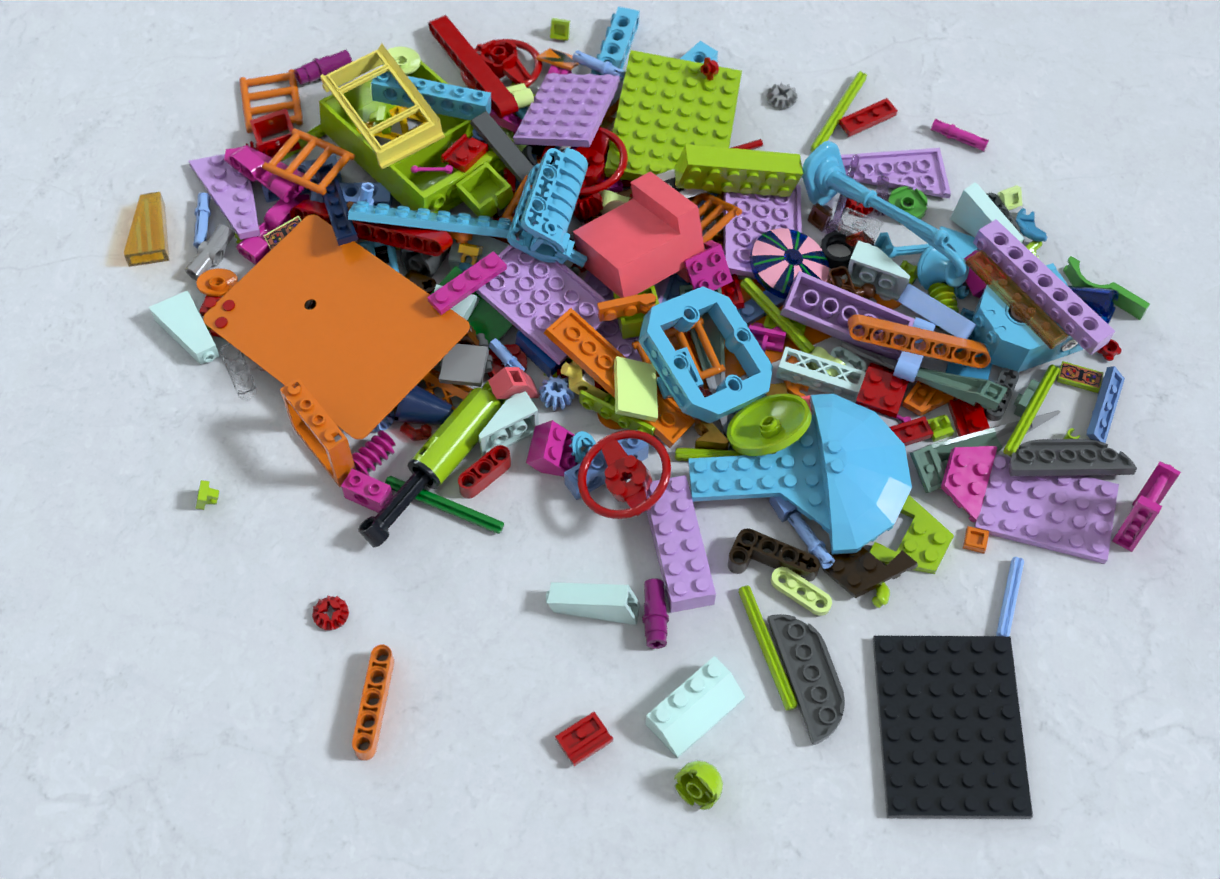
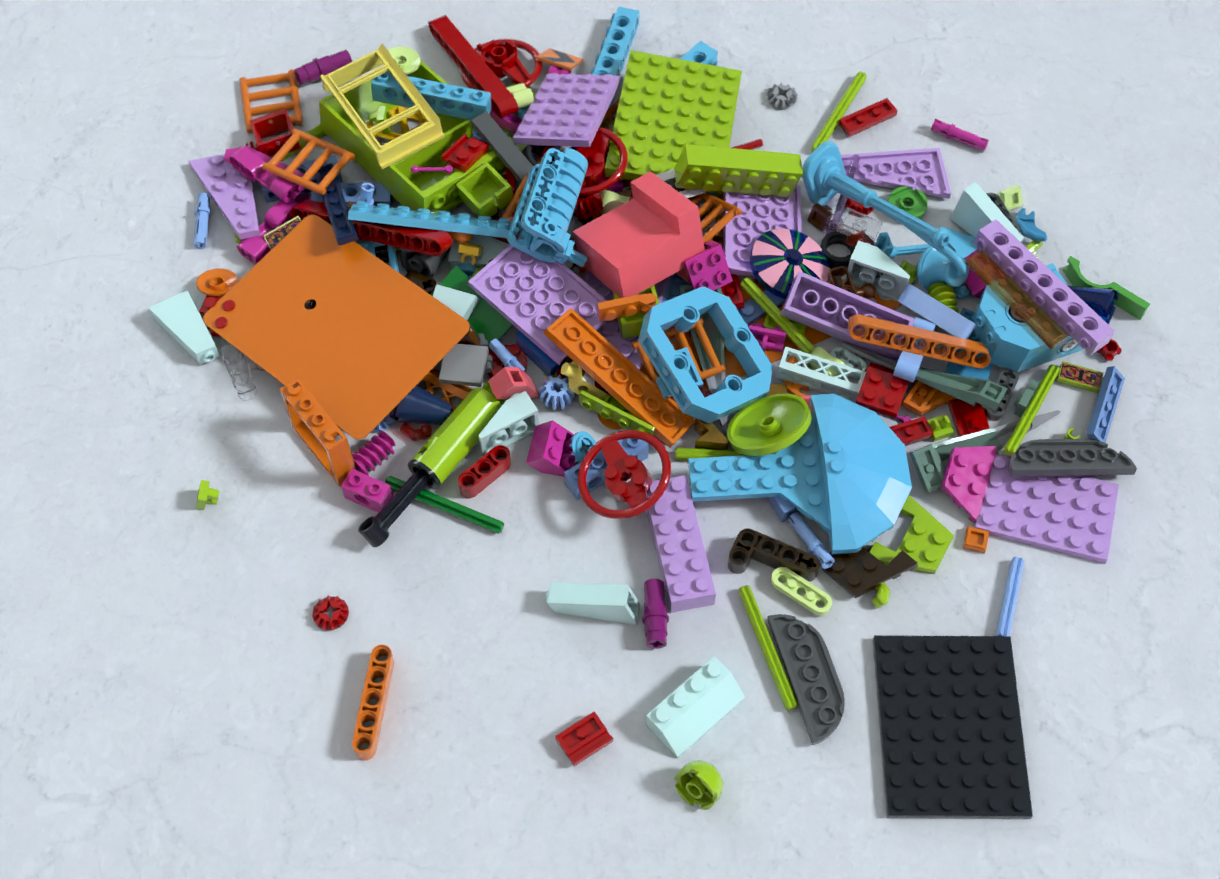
clear yellow slope [124,192,170,267] -> none
light grey piece [185,224,235,281] -> none
dark pink plate [427,251,507,315] -> none
lime tile [550,18,571,40] -> none
light blue pin [572,50,625,82] -> none
yellowish green tile [614,356,658,422] -> none
red plate [700,57,719,81] -> none
clear purple axle [874,176,890,216] -> none
dark pink fence [1112,461,1181,552] -> none

